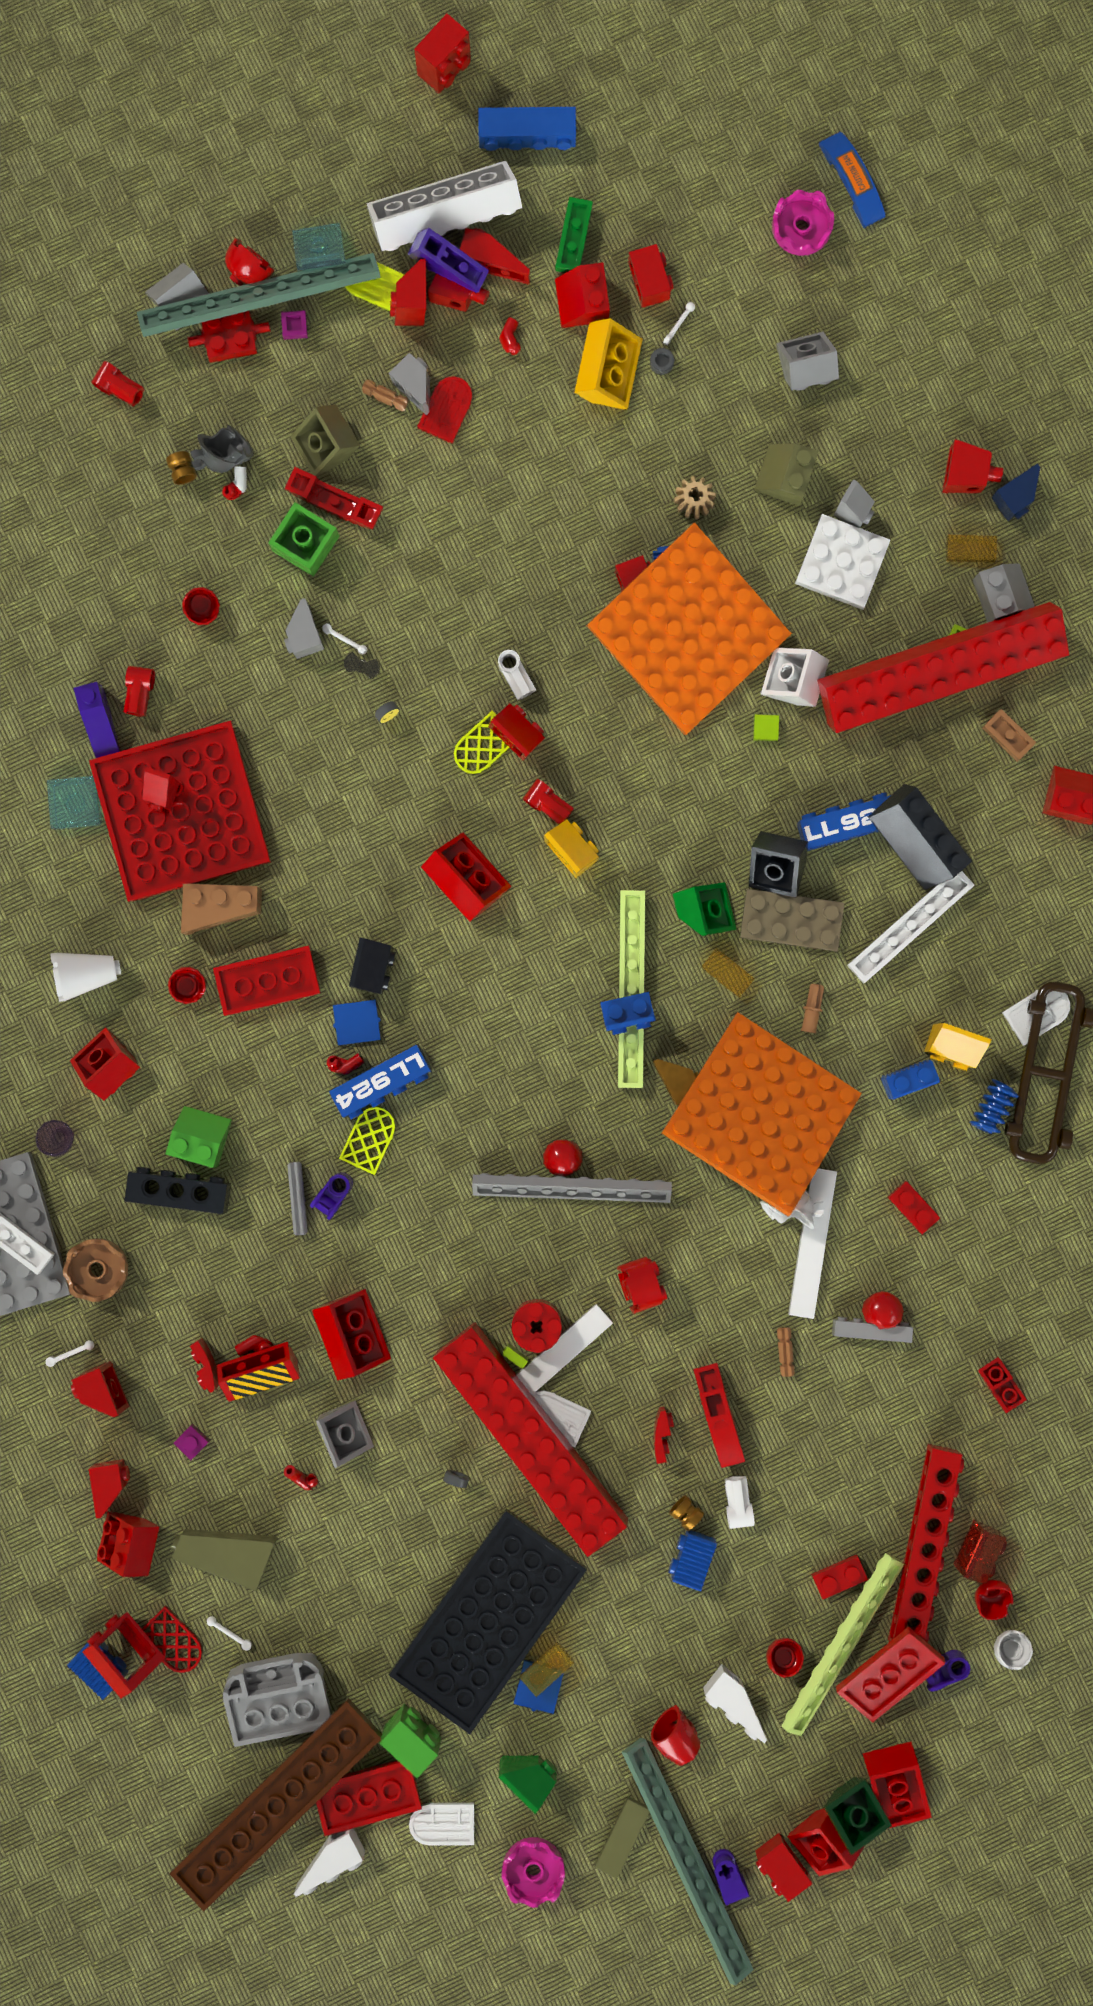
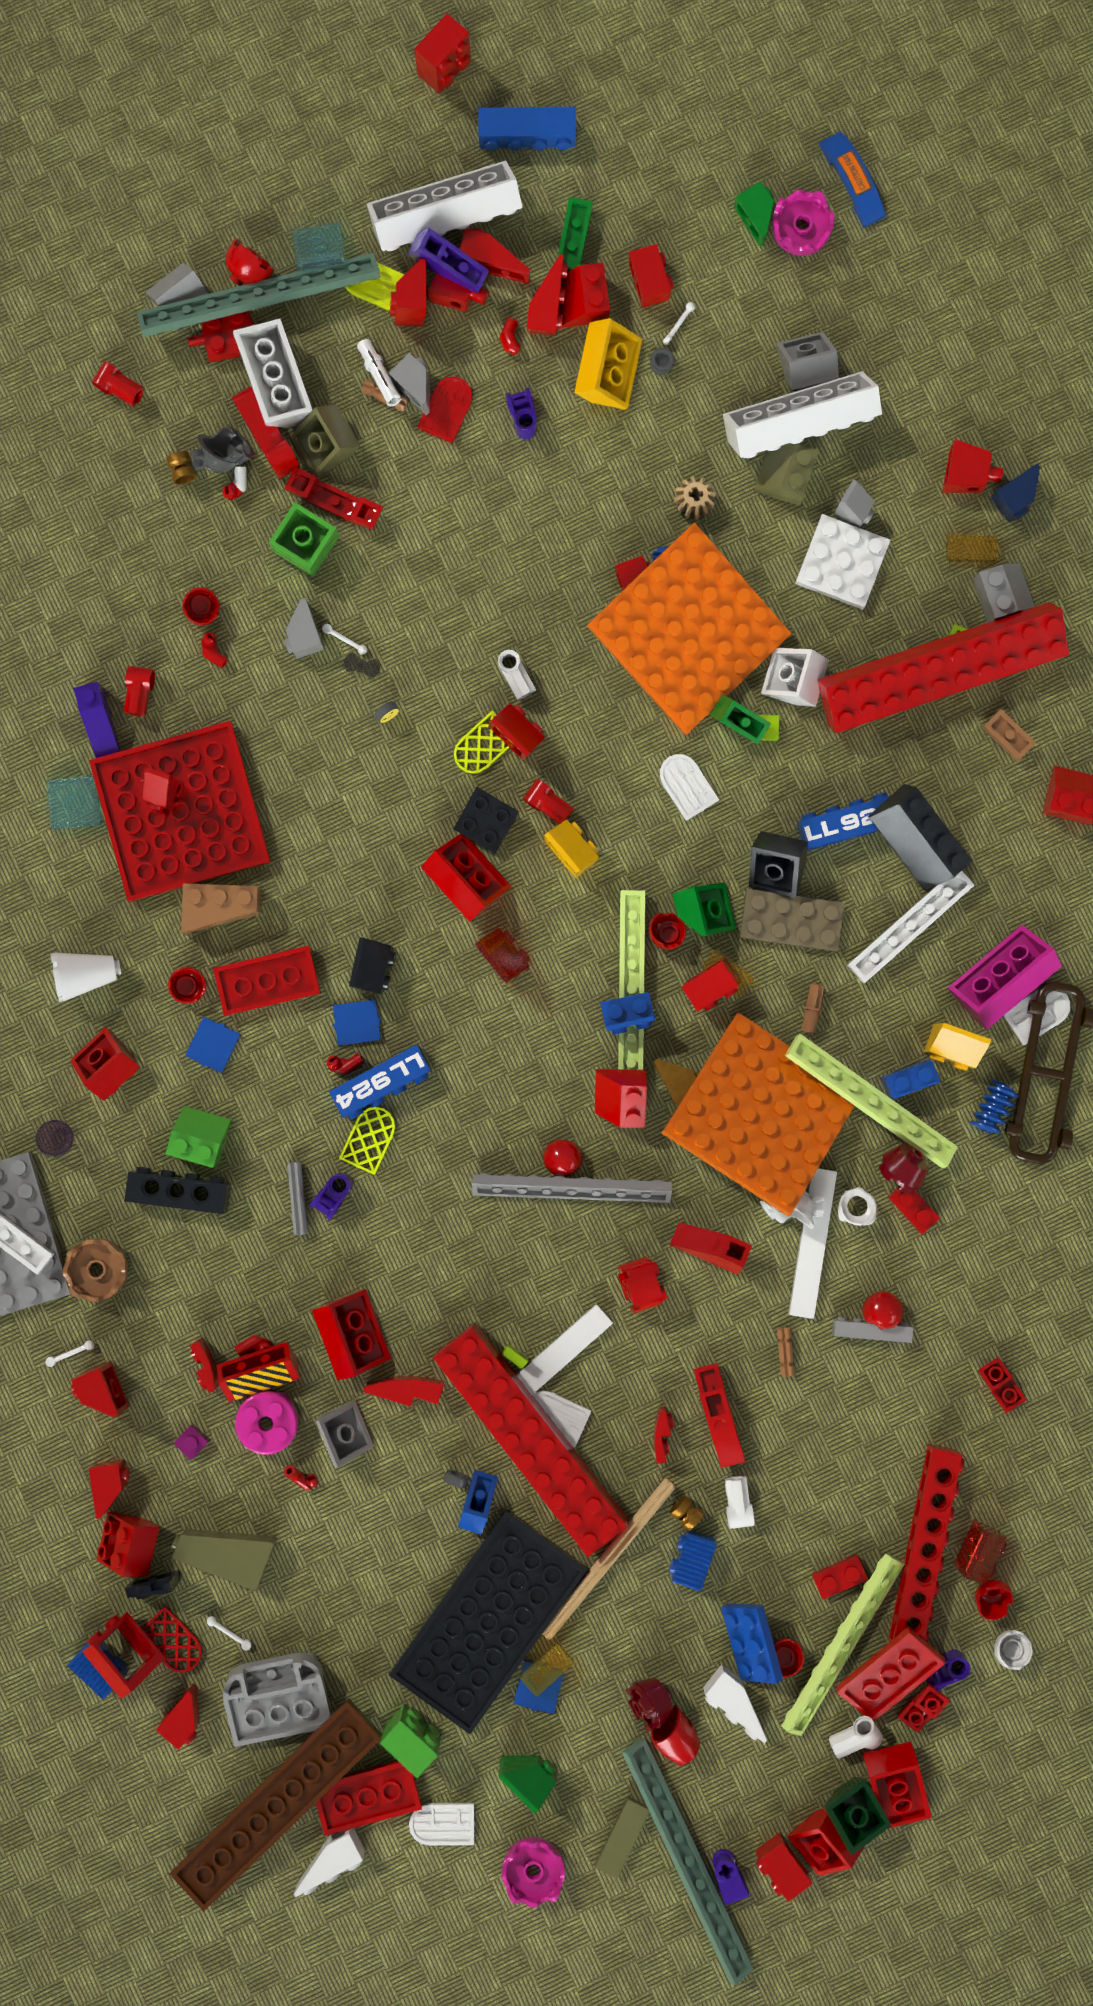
magenta plate [281,310,308,340] -> none
red brick [511,1299,562,1353] -> none
none -> black wing [125,1570,181,1599]
none -> red slope [156,1684,199,1750]
none -> blue piece [185,1017,241,1073]
none -> red arm [201,632,228,669]
none -> red beam [231,386,300,479]
none -> white slope [233,319,313,428]
none -> dark pink plate [235,1390,299,1455]
none -> white pin [357,339,401,406]
none -> red slope [363,1376,445,1407]
none -> black hinge [453,787,519,854]
none -> blue slope [458,1470,498,1535]
none -> clear red slope [475,928,531,986]
none -> dark purple piece [505,387,537,439]
none -> red slope [527,255,568,336]
none -> tan axle [542,1478,675,1640]
none -> red slope [595,1069,647,1128]
none -> dark red cone [625,1678,673,1731]
none -> red hair [649,912,687,950]
none -> white window [660,754,719,821]
none -> red slope [669,1222,752,1275]
none -> red brick [681,957,741,1012]
none -> green slope [709,694,771,744]
none -> blue plate [721,1603,783,1684]
none -> white brick [723,371,882,458]
none -> green slope [734,181,774,247]
none -> yellowish green plate [785,1034,957,1168]
none -> white piece [829,1716,883,1759]
none -> white piece [838,1187,877,1226]
none -> dark red cone [879,1144,930,1194]
none -> red slope [897,1684,950,1733]
none -> dark pink slope [948,925,1062,1030]

